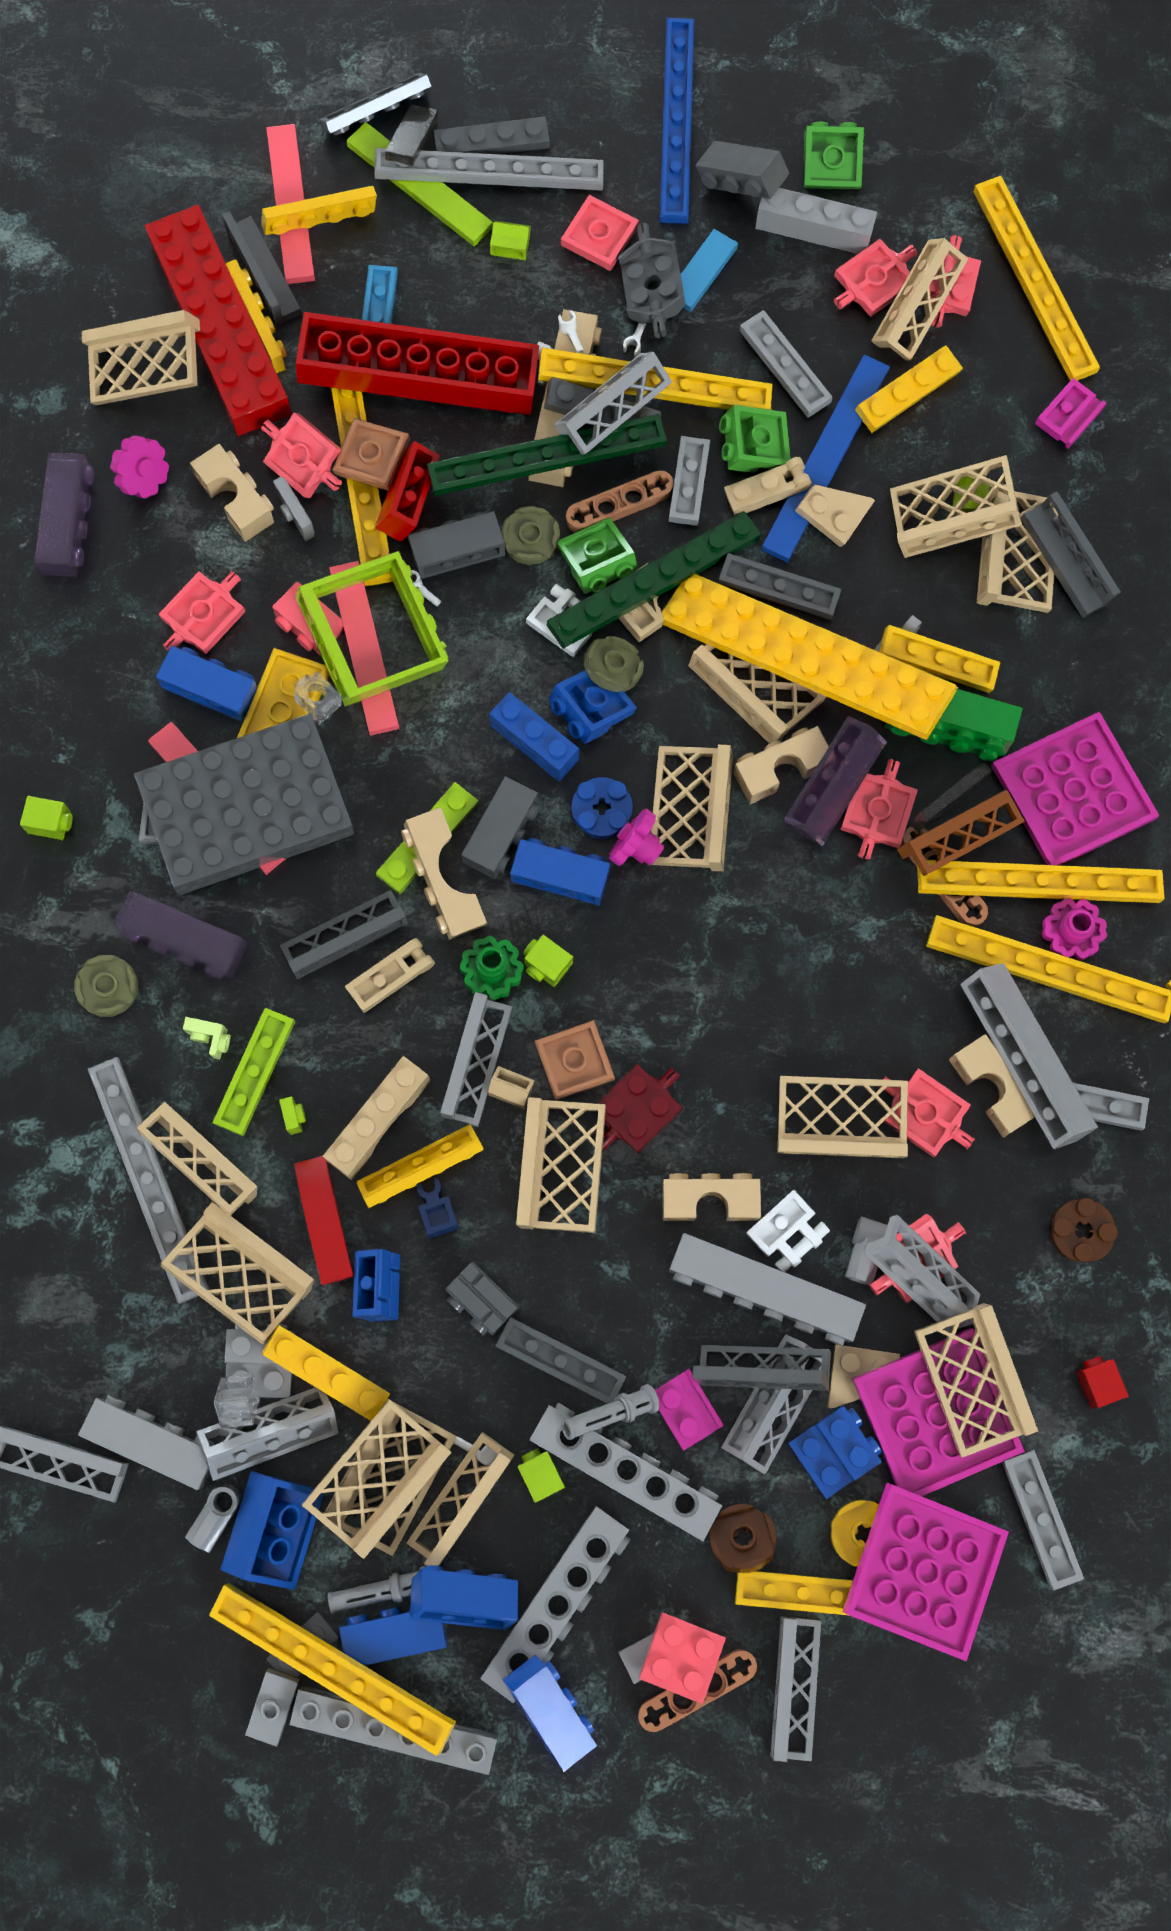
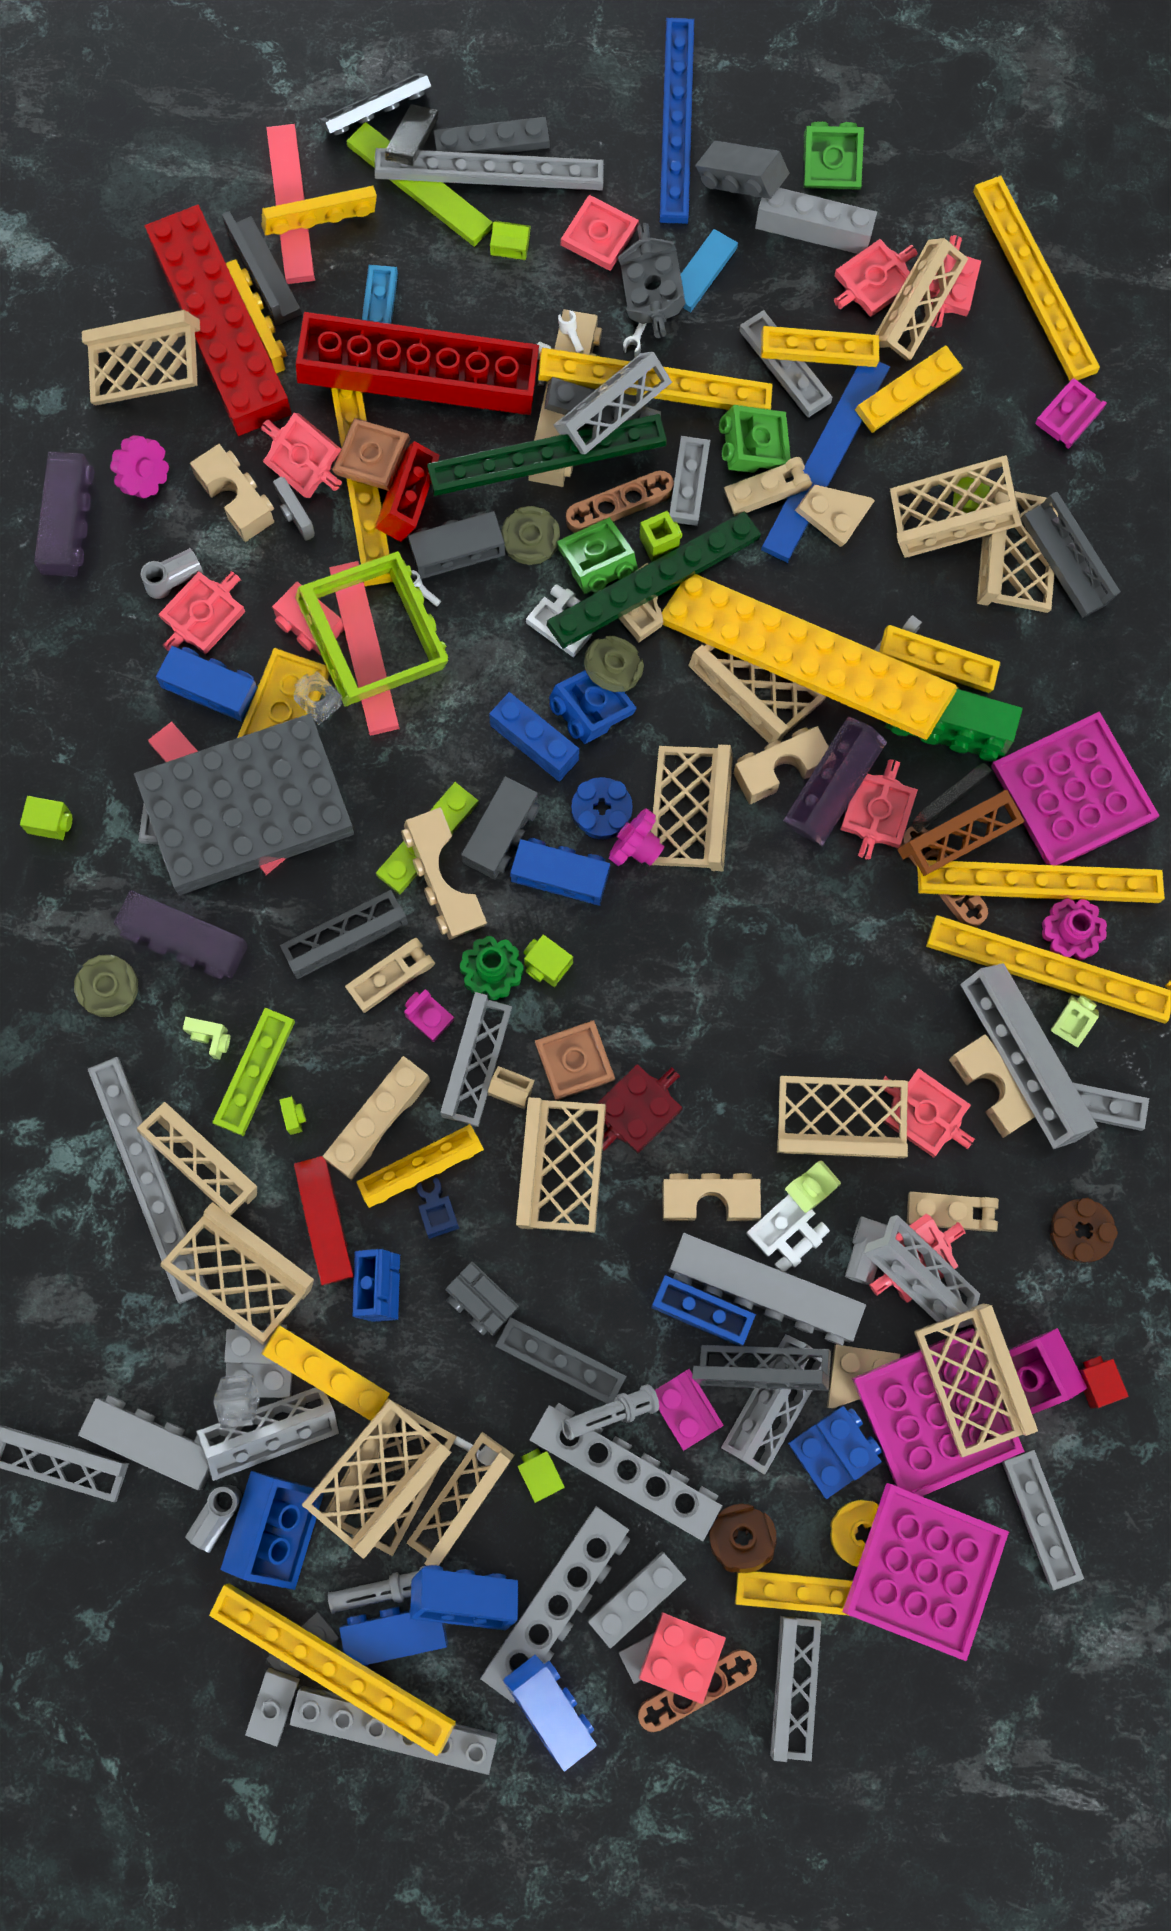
dark grey plate [718,553,842,620] -> none
none -> light grey piece [141,548,203,599]
none -> dark pink bracket [404,989,455,1042]
none -> light grey brick [588,1551,686,1649]
none -> lime brick [639,511,682,562]
none -> blue brick [651,1275,756,1346]
none -> yellow plate [761,326,879,367]
none -> yellowish green bracket [785,1160,841,1213]
none -> tan plate [907,1192,999,1232]
none -> dark pink slope [1009,1328,1087,1414]
none -> yellowish green bracket [1051,995,1099,1048]

